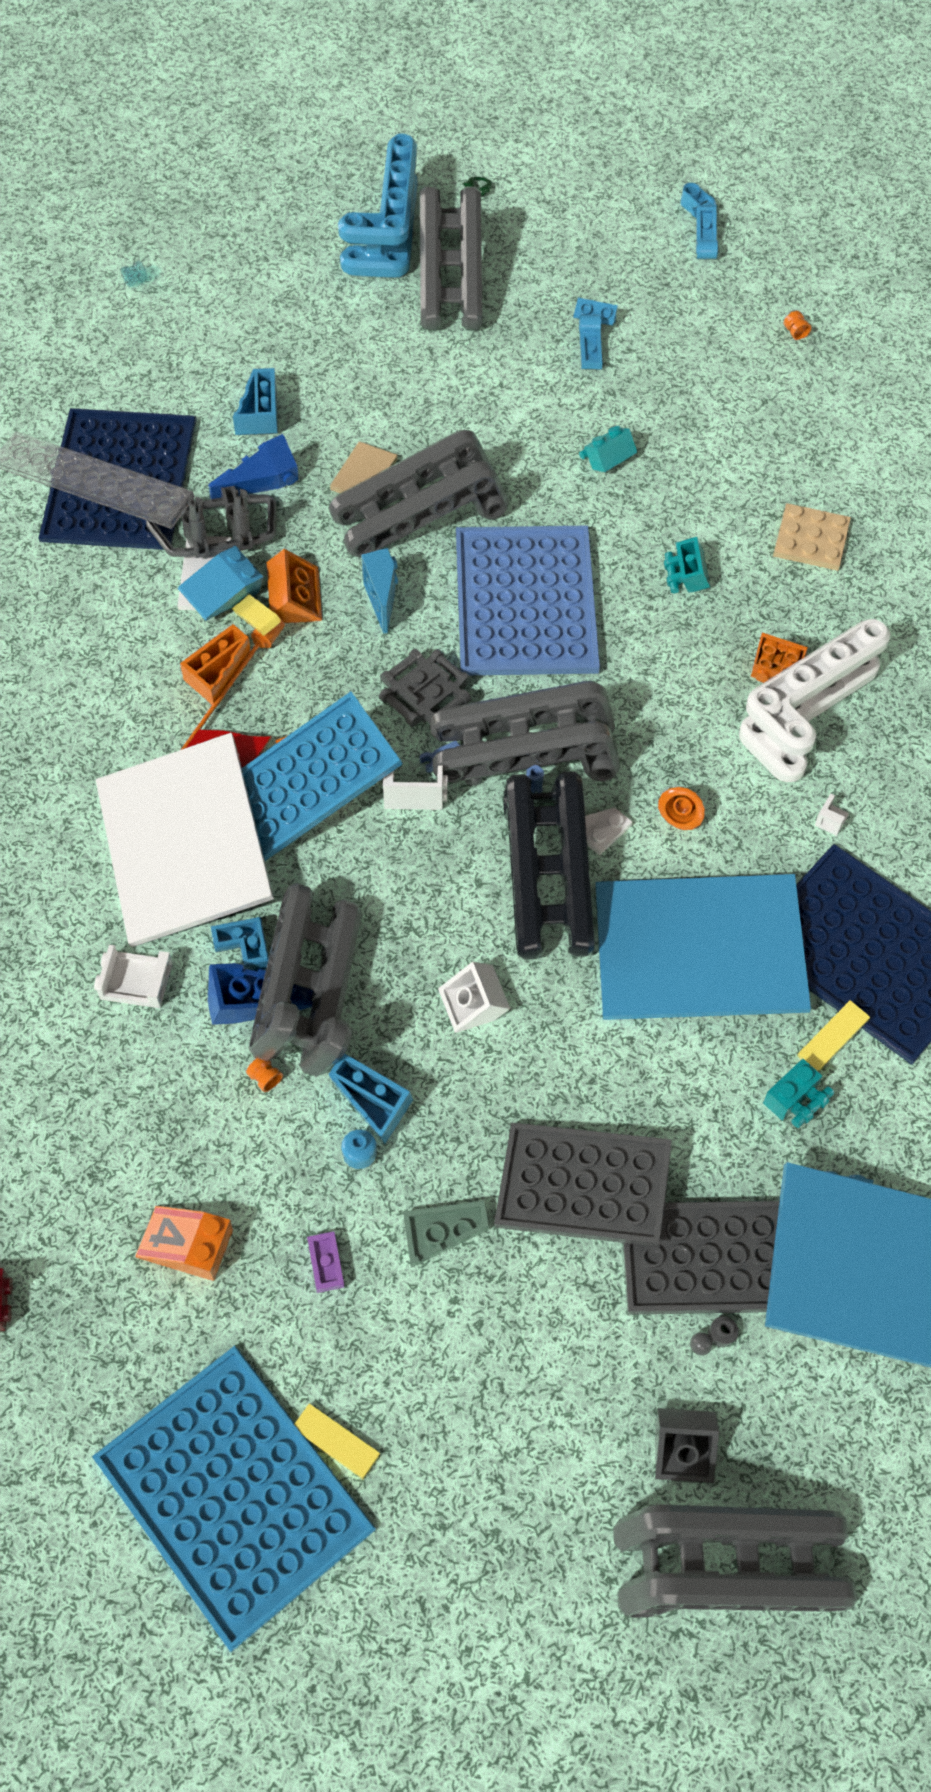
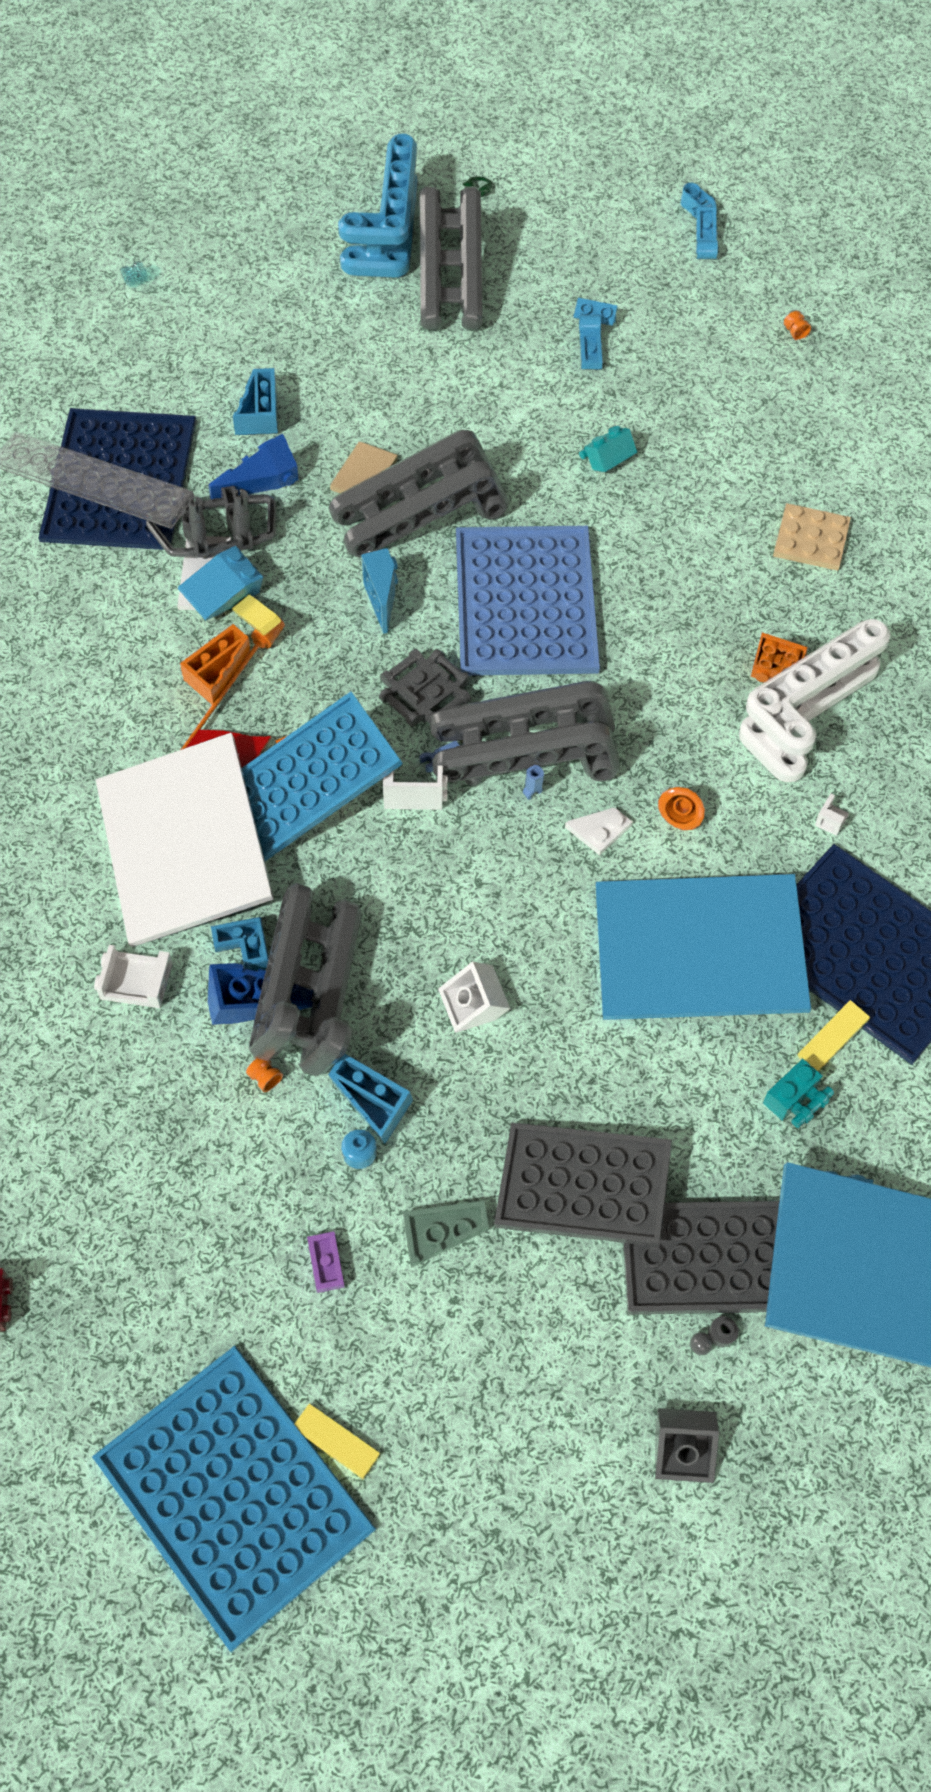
orange slope [135,1206,233,1281] -> none
orange slope [267,548,322,623] -> none
black beam [503,772,594,960] -> none
dark grey beam [613,1505,857,1618] -> none
teal brick [664,536,710,594] -> none

